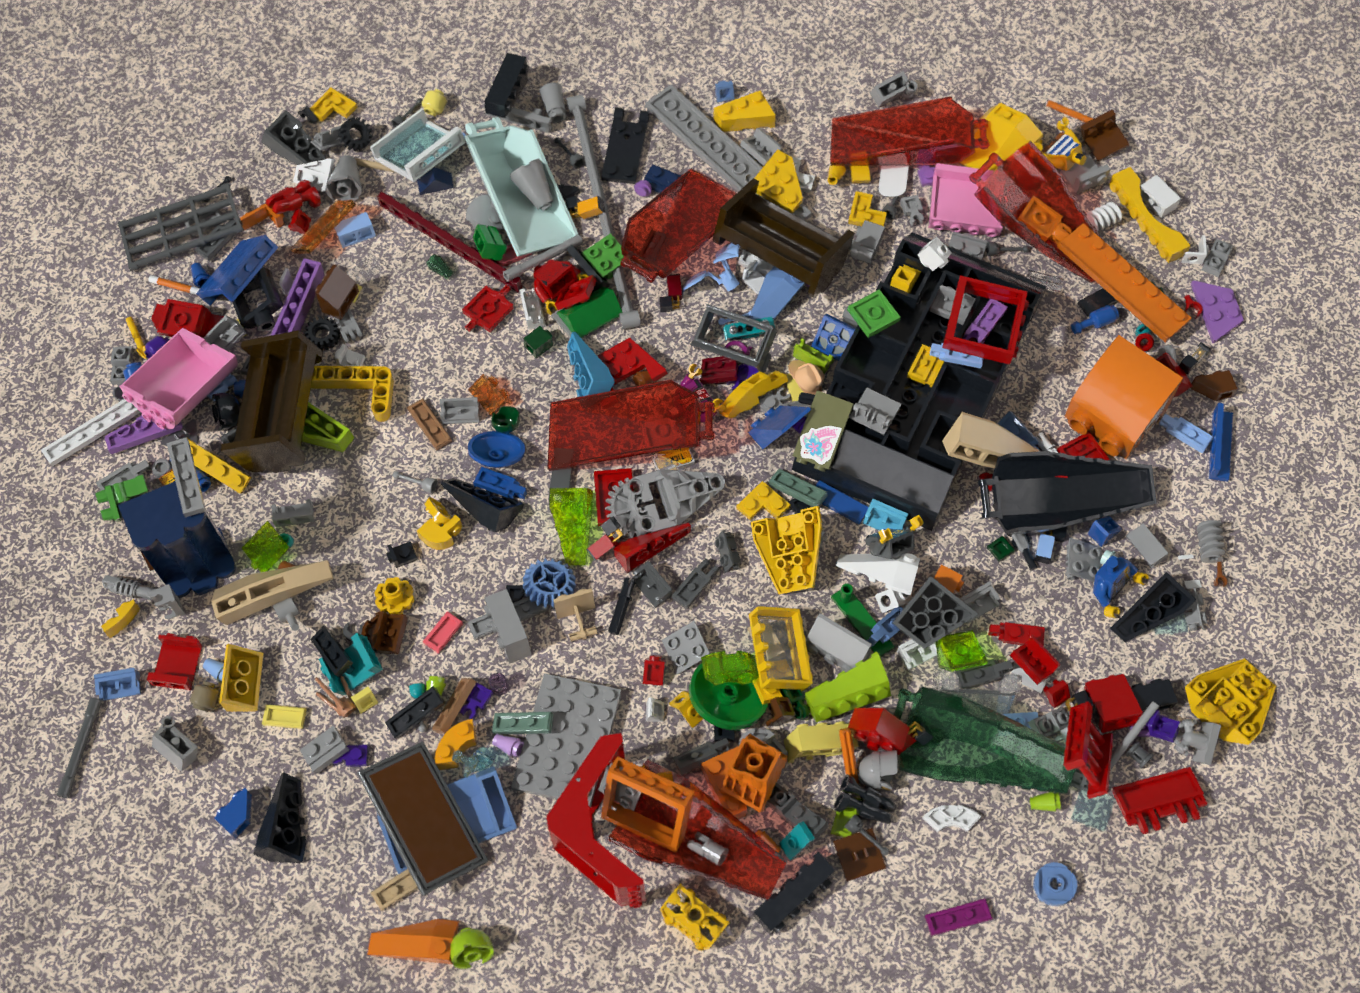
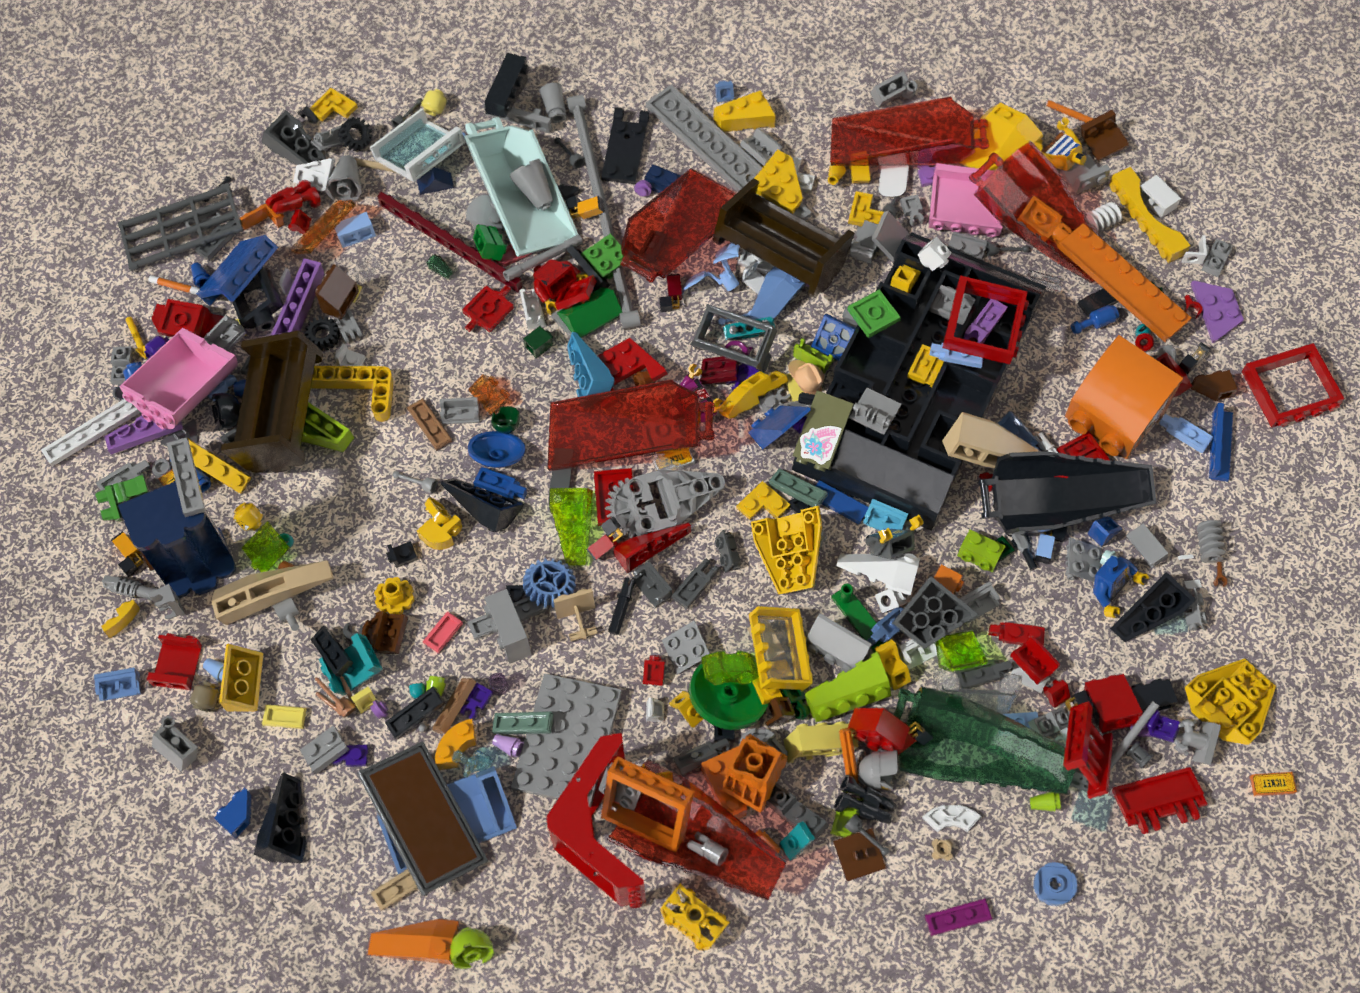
dark grey piece [56,698,102,798] -> none
light grey hinge [272,499,314,527] -> none
black wedge [753,851,835,935] -> none
none -> piece [111,531,144,577]
none -> yellow head [234,502,263,531]
none -> medium lavender plate [370,700,389,719]
none -> light grey tile [871,211,909,262]
none -> yellow brick [875,640,912,690]
none -> tan plate [932,839,953,861]
none -> lime bracket [957,529,1005,572]
none -> red window [1242,343,1345,428]
none -> tile [1250,772,1297,796]

